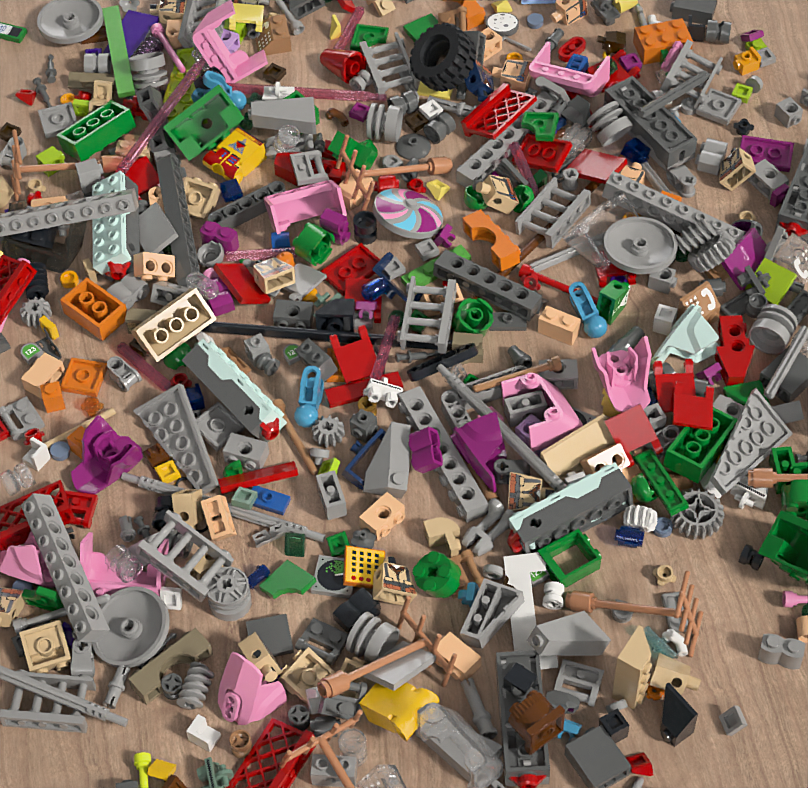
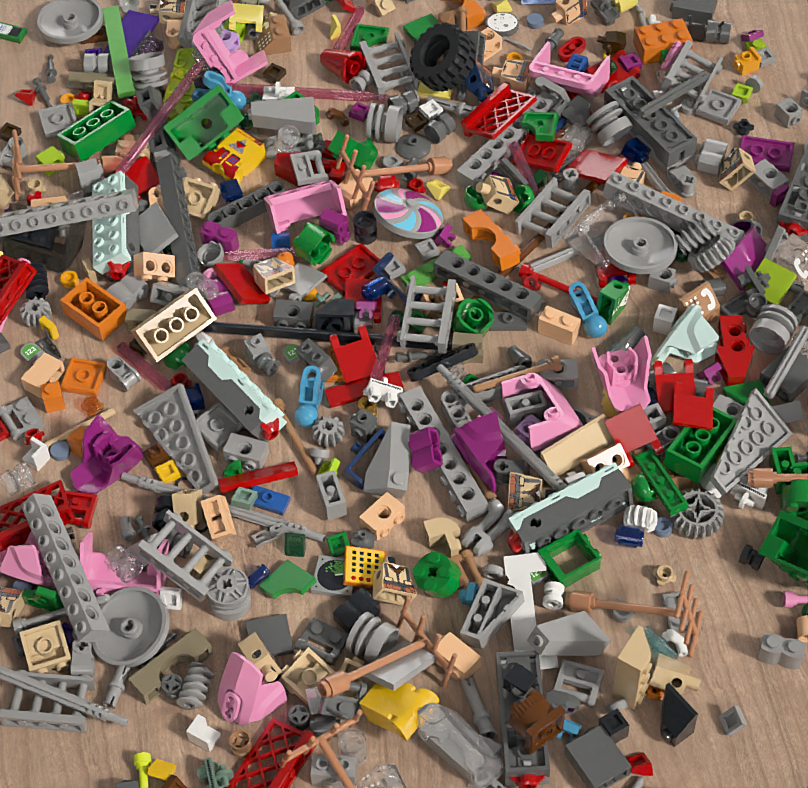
bright pink piece [150,23,186,73] -> none

